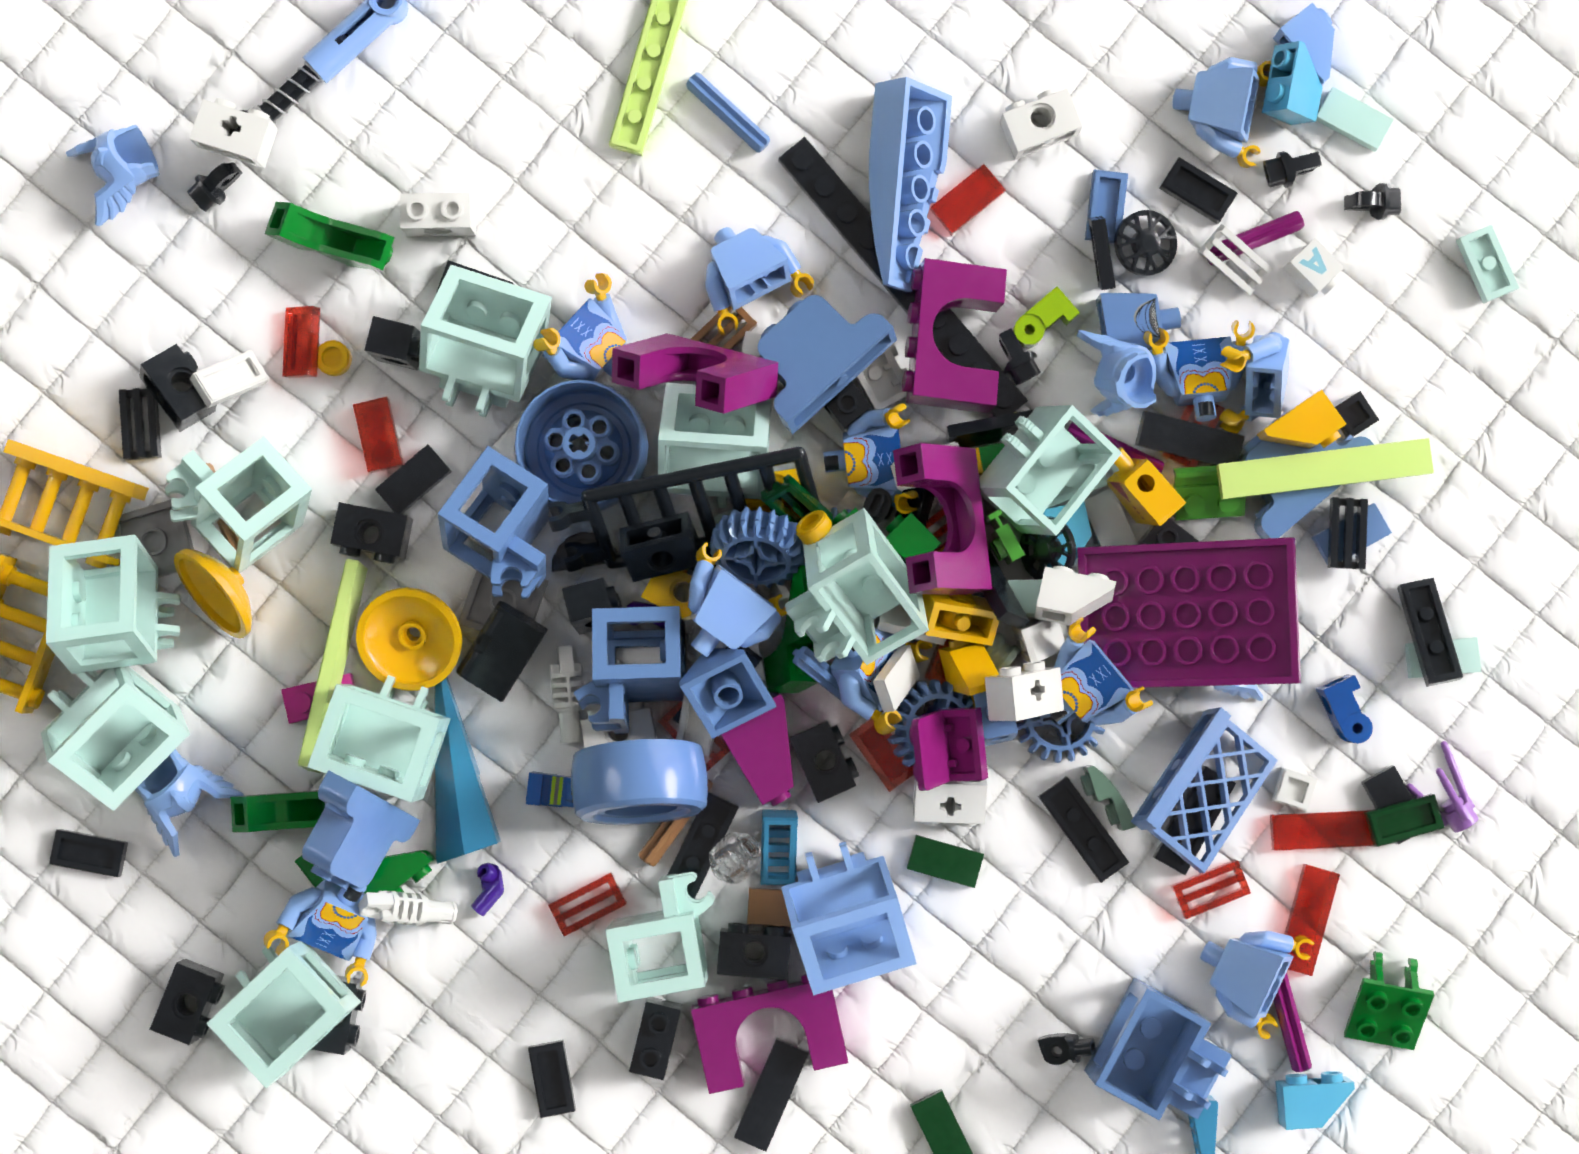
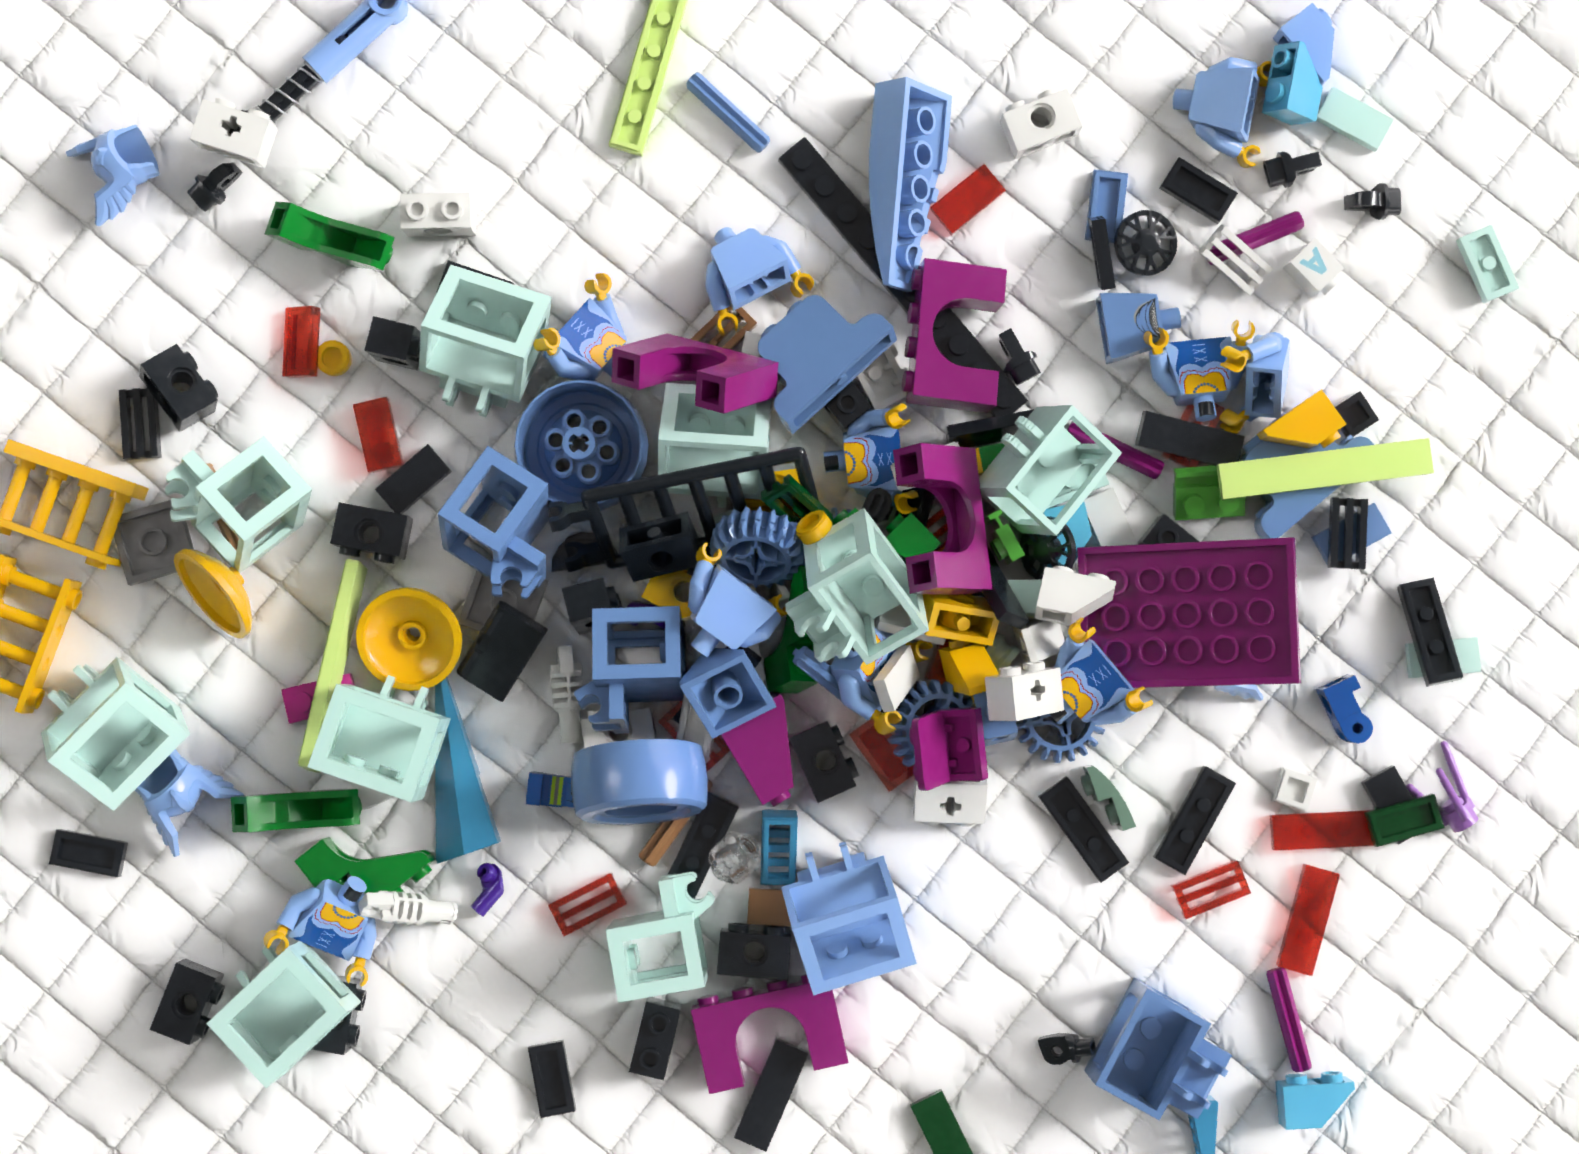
light aqua piece [46,534,180,674] -> none
white tile [190,350,270,408] -> none
medium blue brick [302,770,421,889] -> none
dark green tile [907,834,984,888] -> none
lime leg [1013,286,1080,348] -> none
light blue helmet [1076,330,1156,417] -> none
yellow torso [1106,447,1186,526] -> none
medium blue fence [1131,707,1278,873] -> none
light blue torso [1200,931,1314,1039] -> none
green plate [1344,951,1434,1050] -> none

